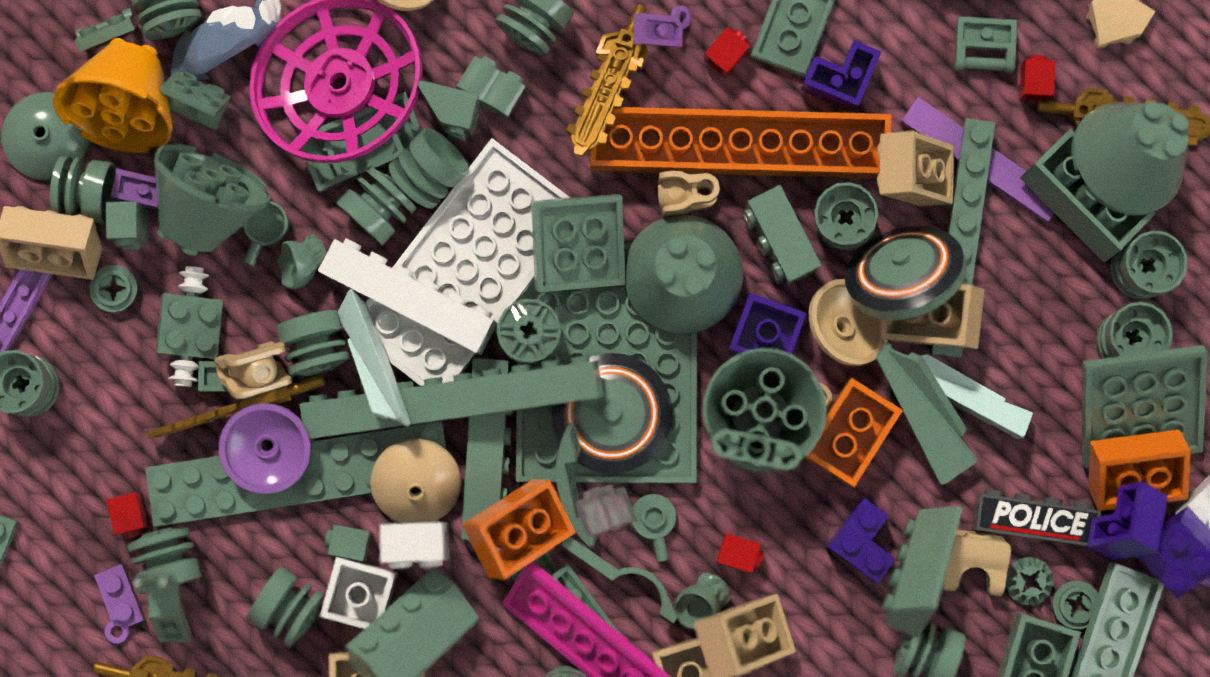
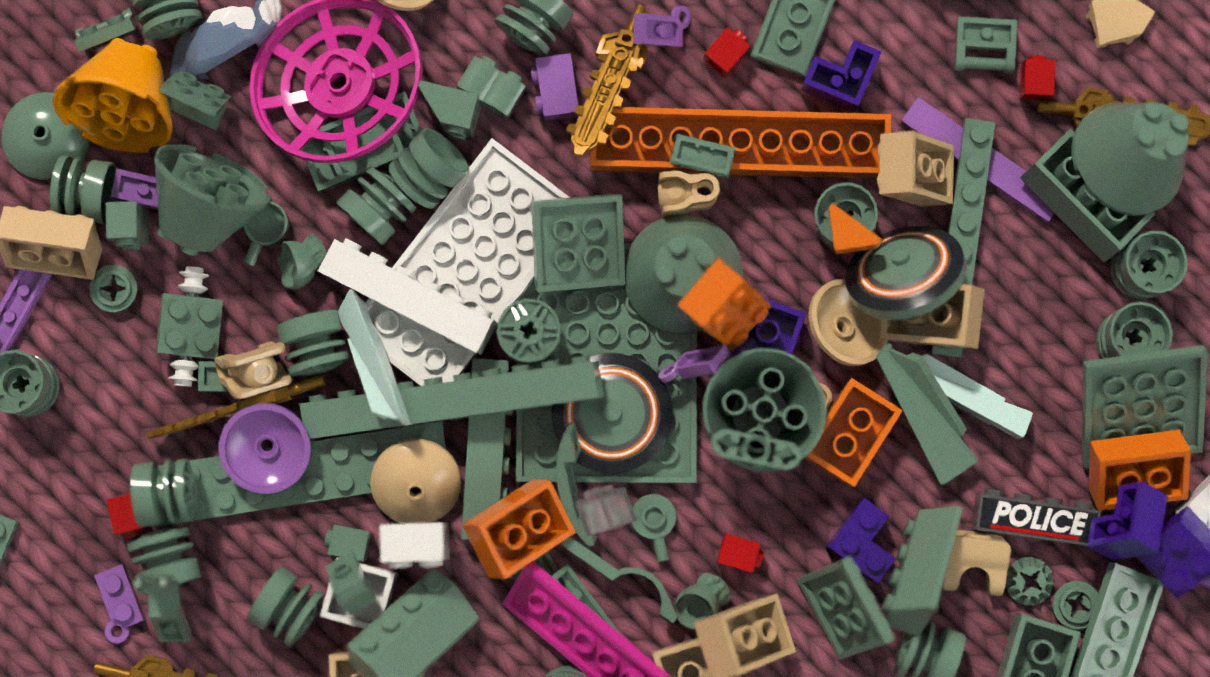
sand green brick [742,185,821,288] -> none
none -> sand green wheel [131,458,197,527]
none -> sand green brick [326,551,377,615]
none -> medium lavender brick [531,53,578,122]
none -> medium lavender hinge [658,345,731,383]
none -> sand green plate [670,134,736,179]
none -> orange brick [678,258,772,352]
none -> sand green plate [796,556,895,660]
none -> orange slope [829,203,882,254]

